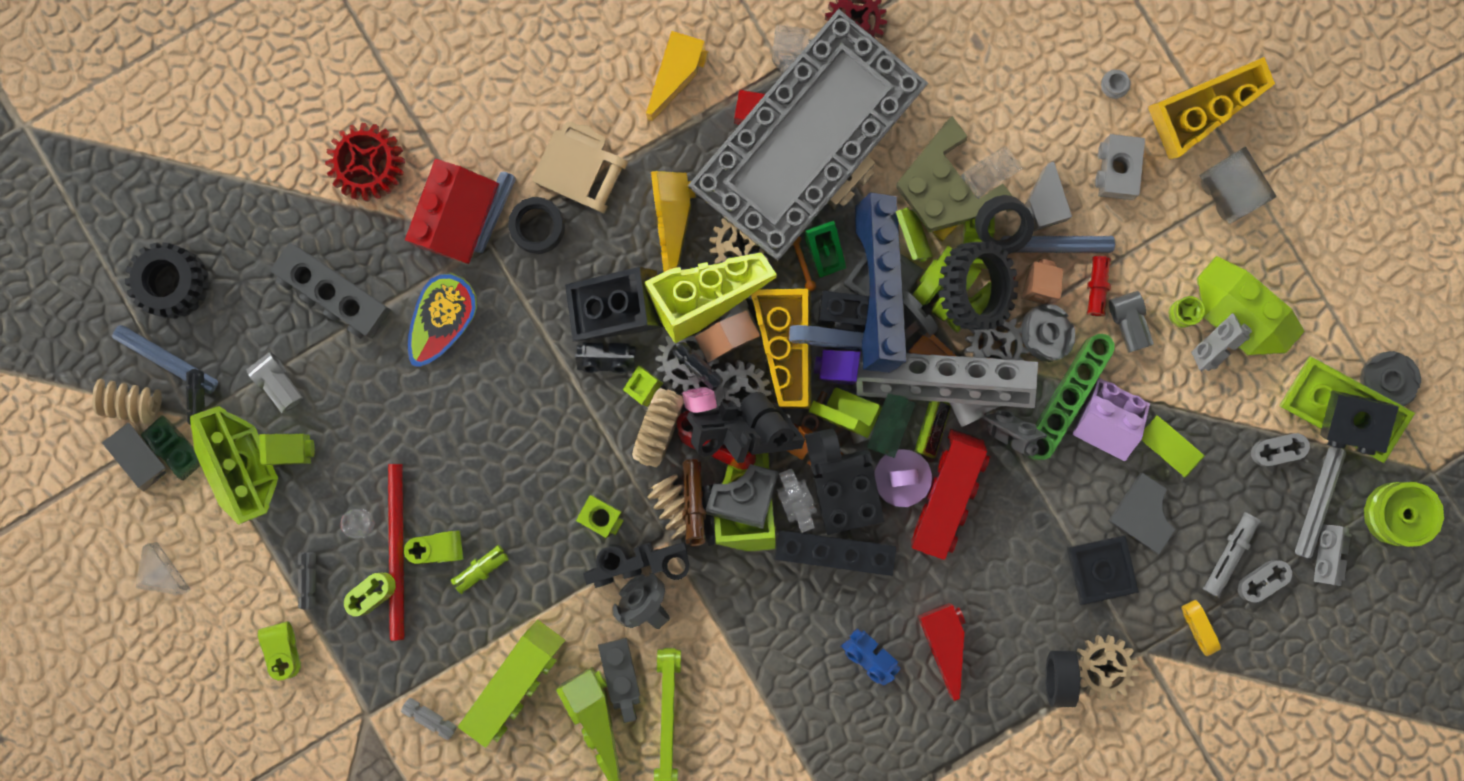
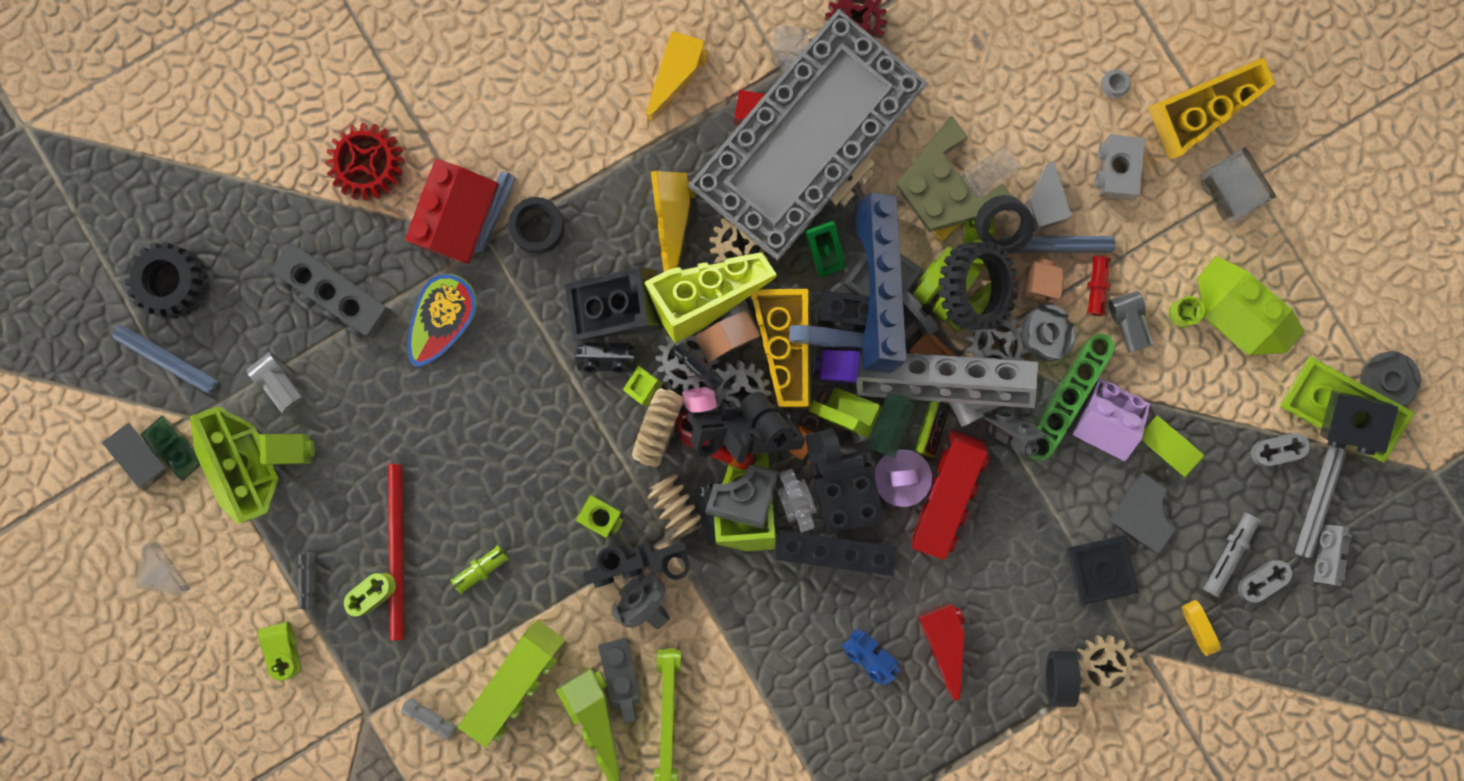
tan piece [92,379,162,425] -> none
black axle [186,369,205,425] -> none
clear wheel [340,509,375,539] -> none
lime piece [404,530,463,564] -> none
tan piece [532,122,628,214] -> none
reddish brown pin [682,459,706,546] -> none
orange hinge [792,236,816,291] -> none
lime piece [896,207,933,262] -> none
light grey hinge [1191,313,1252,372] -> none
lime wheel [1364,482,1444,547] -> none

